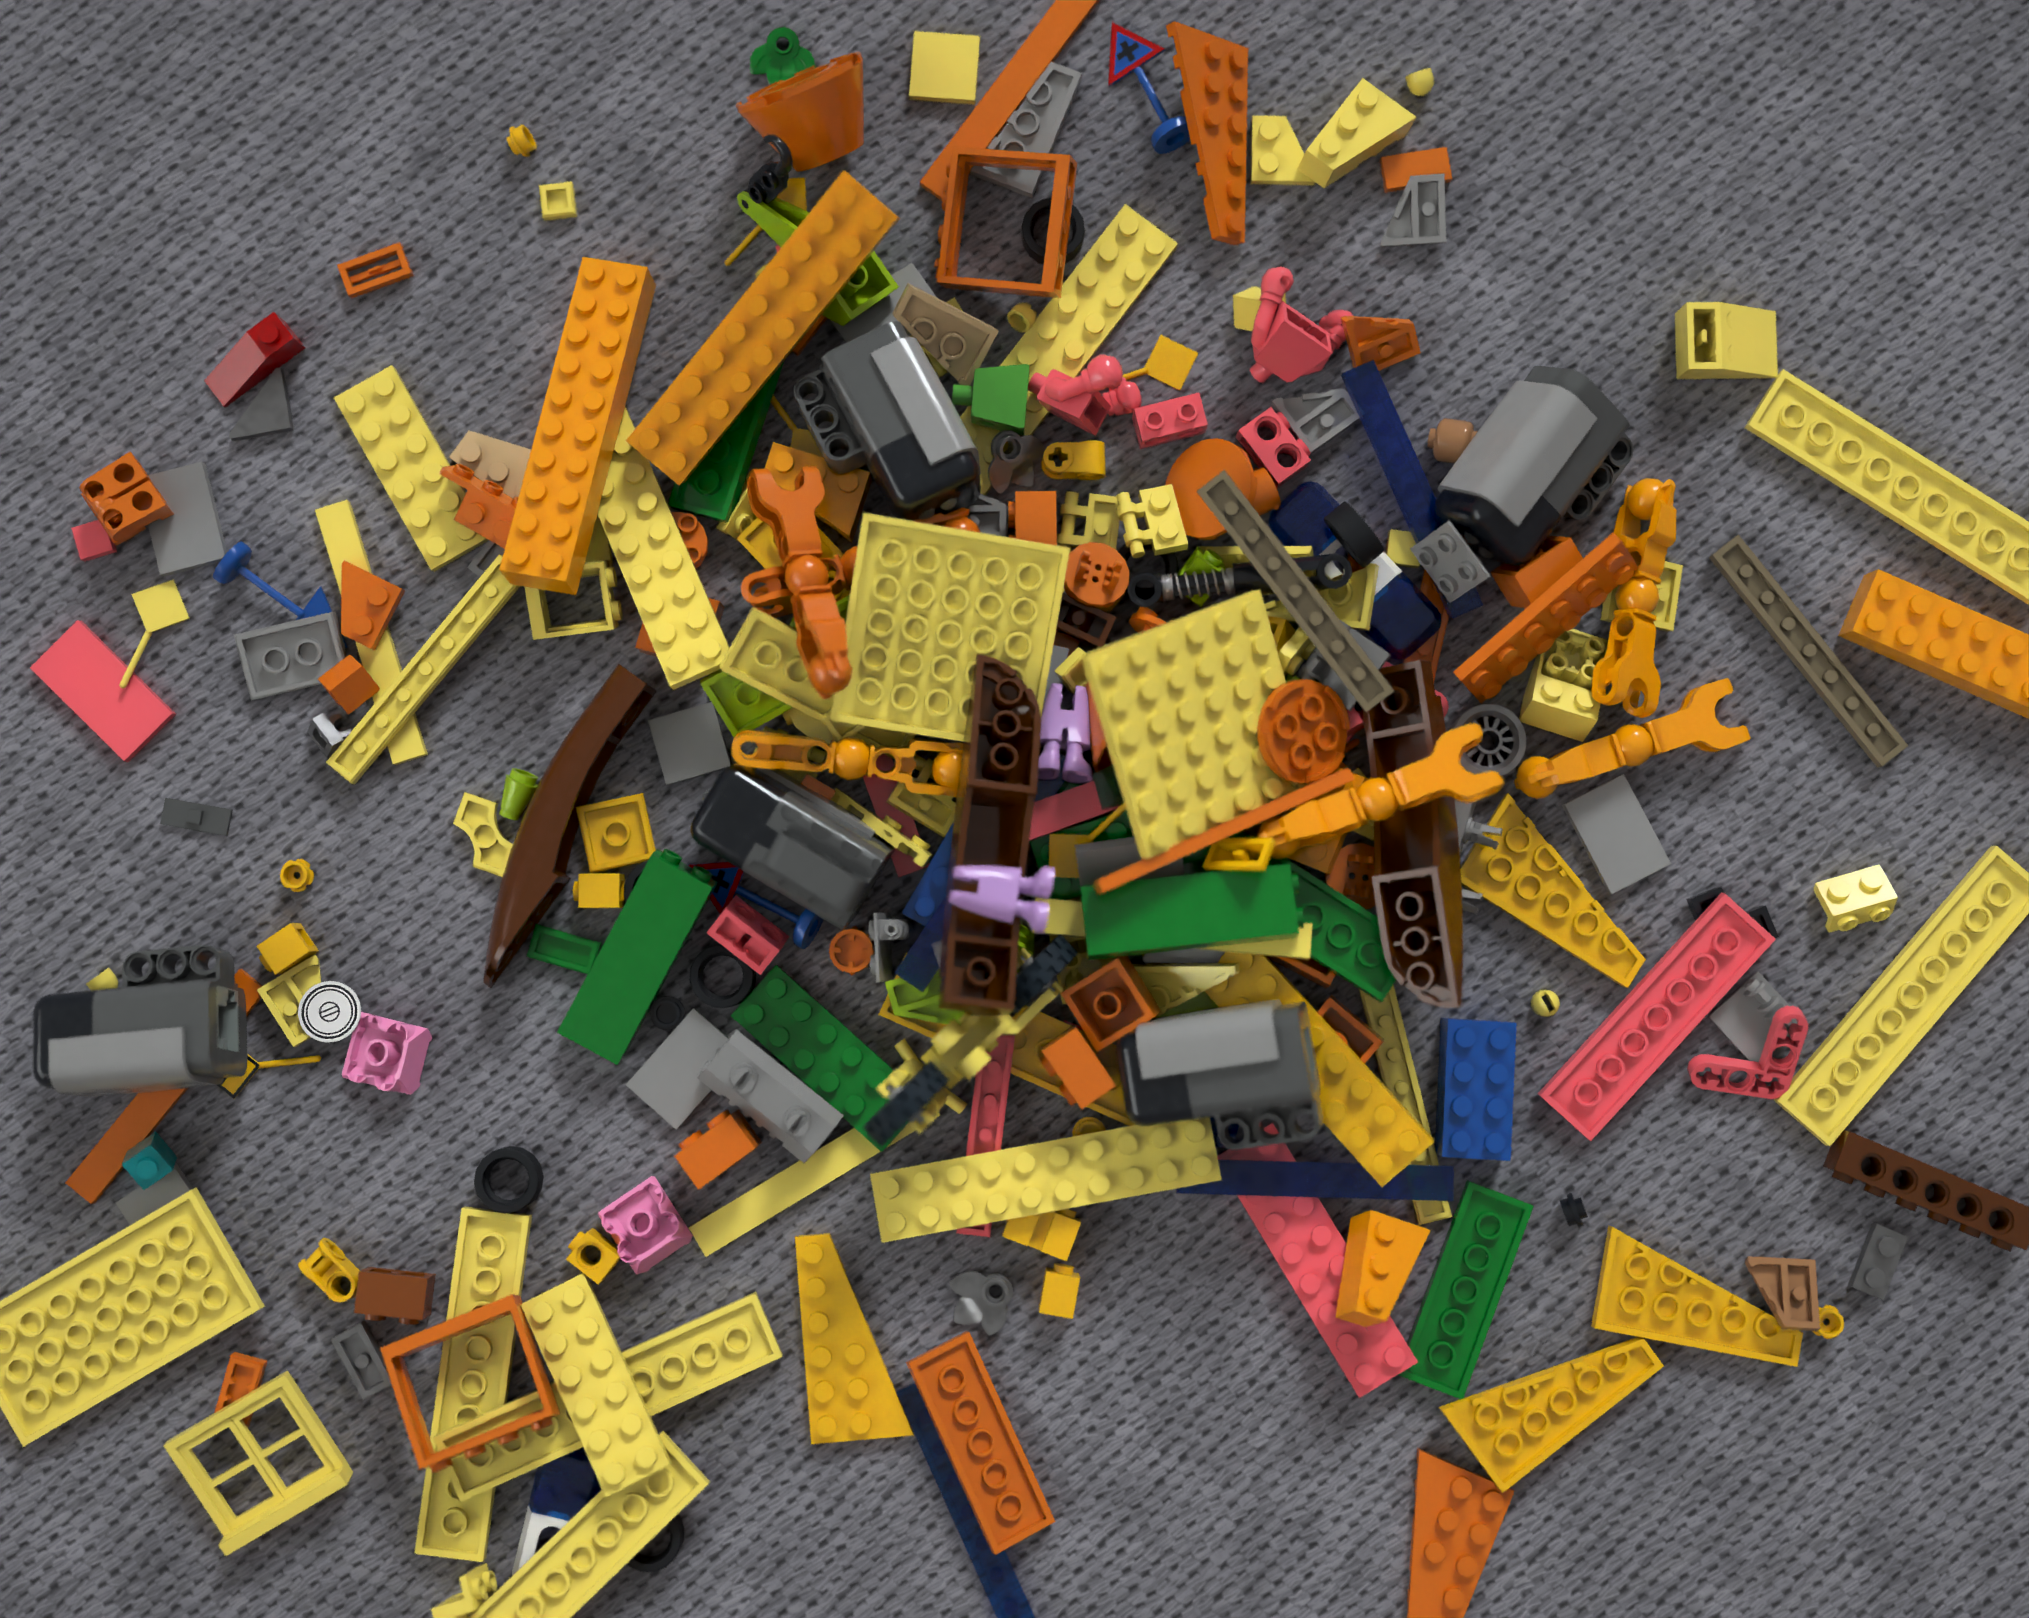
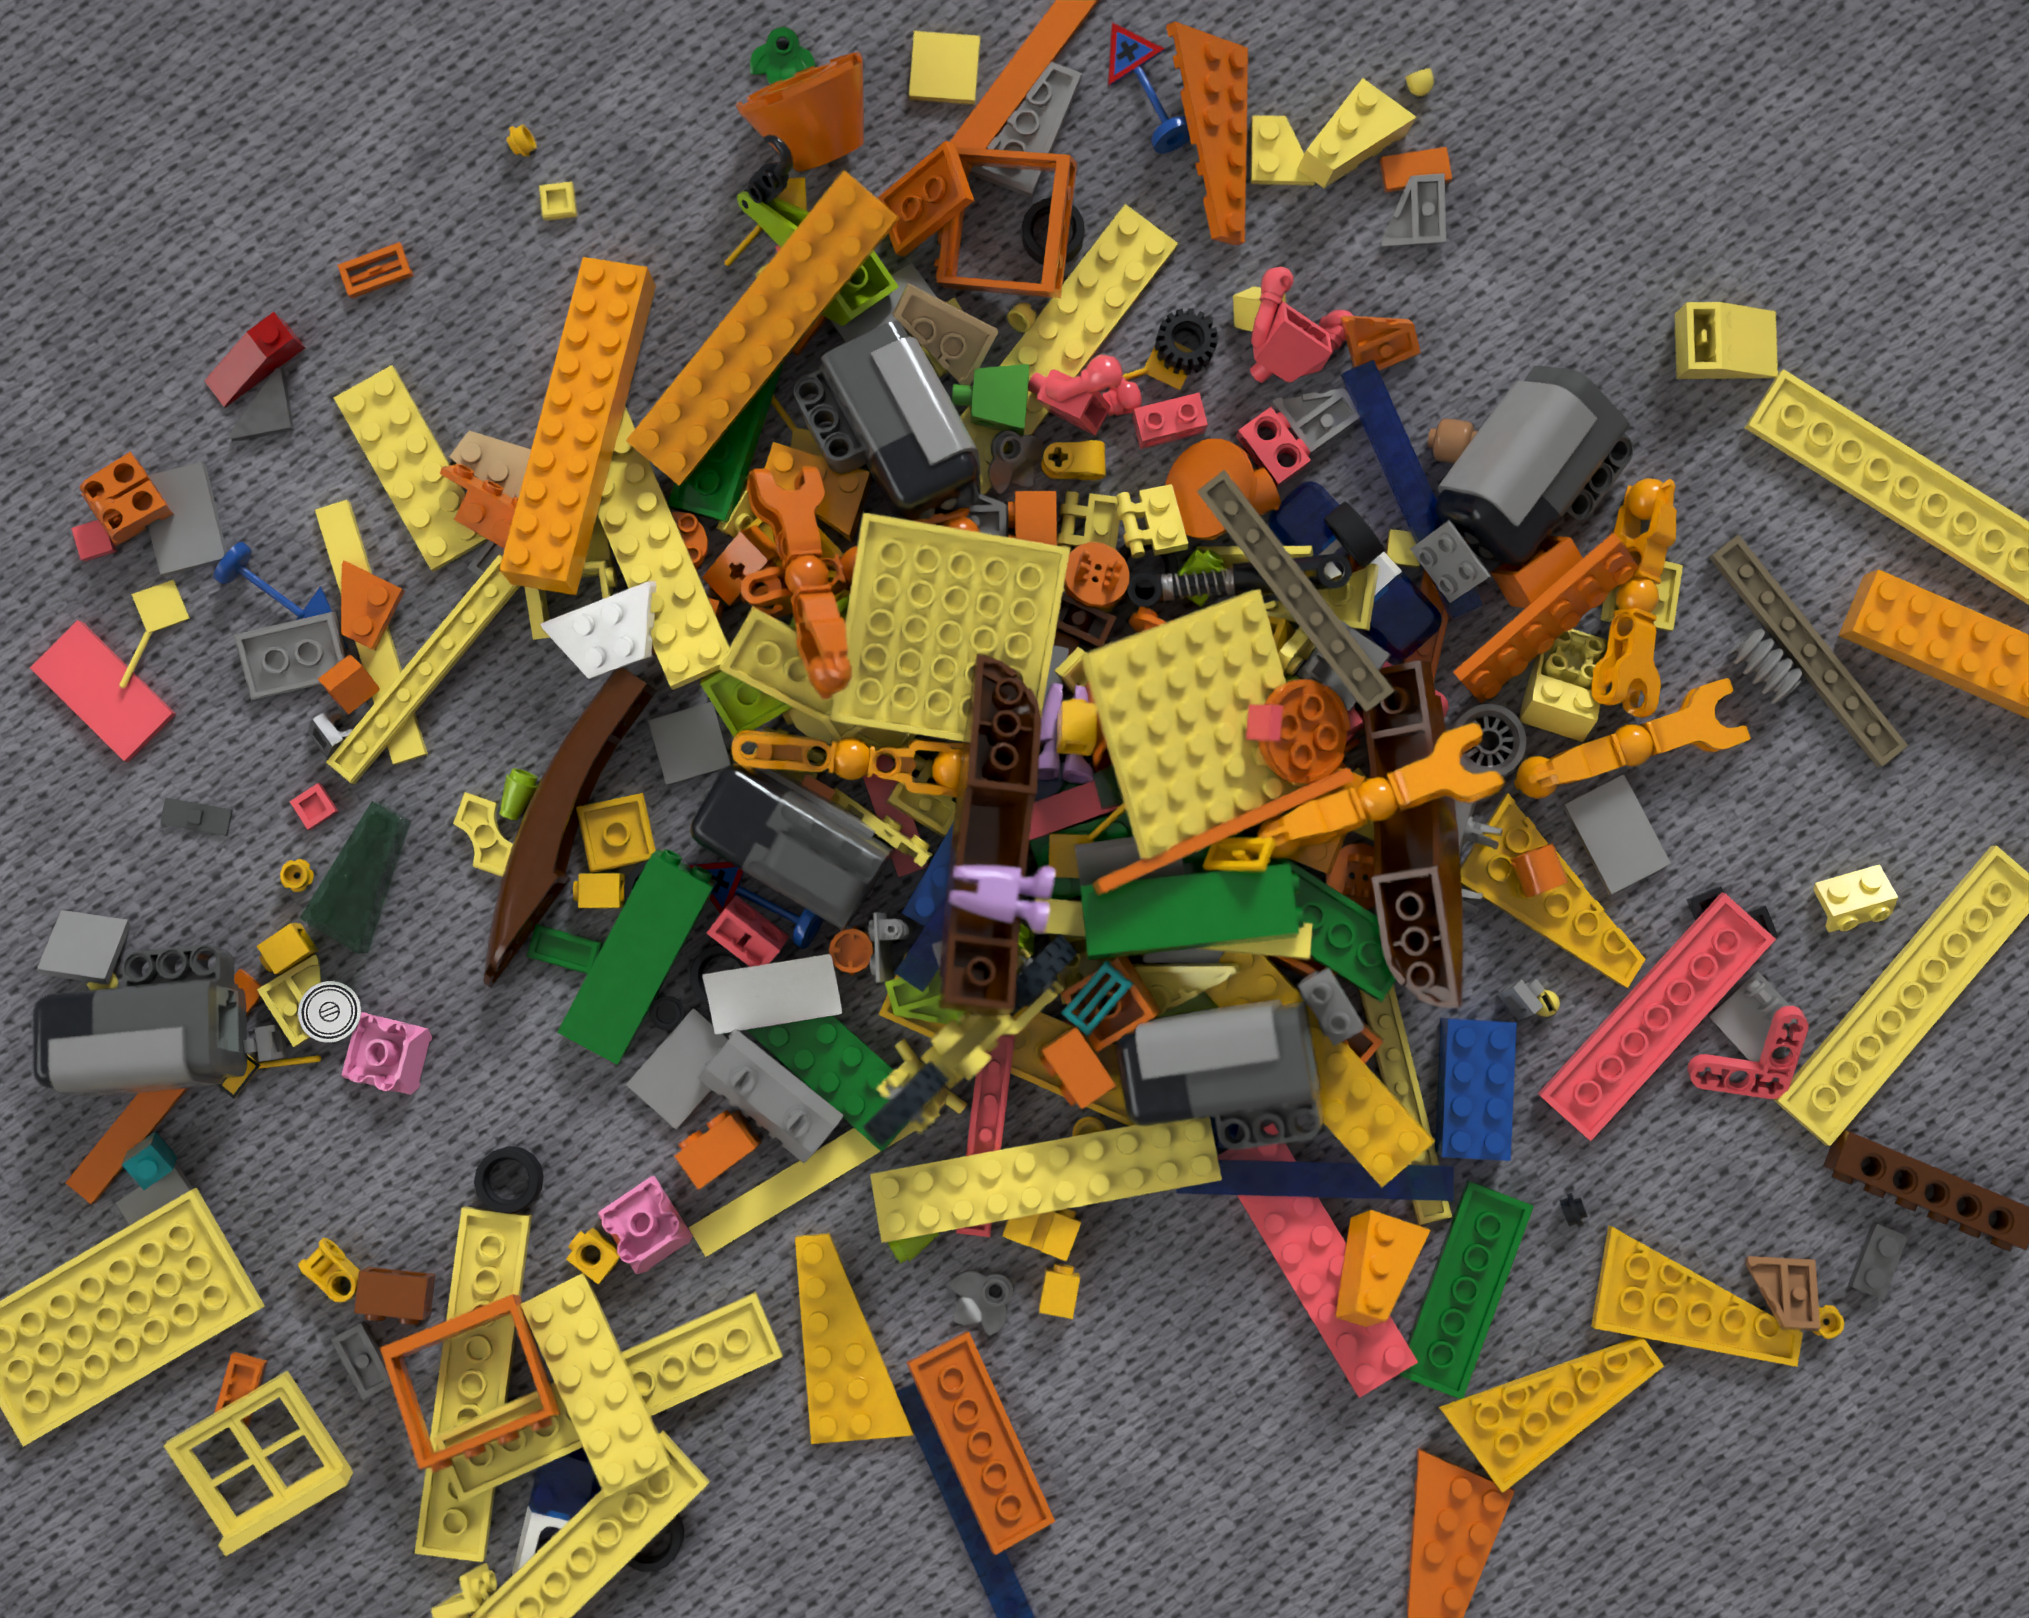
none -> light grey tile [37,910,130,985]
none -> light grey tile [243,1024,287,1062]
none -> coral tile [289,783,339,830]
none -> clear green wedge [300,801,411,954]
none -> white wing [541,581,656,679]
none -> orange brick [702,525,780,606]
none -> white sticker [702,954,842,1034]
none -> orange plate [877,141,974,257]
none -> lime cone [887,1233,939,1264]
none -> yellow brick [1056,699,1097,756]
none -> teal tile [1061,960,1134,1036]
none -> black tyre [1155,308,1218,375]
none -> coral tile [1246,704,1283,741]
none -> light grey bracket [1298,969,1364,1046]
none -> light grey tile [1497,979,1545,1021]
none -> orange piece [1510,843,1568,898]
none -> light grey piece [1727,629,1802,704]

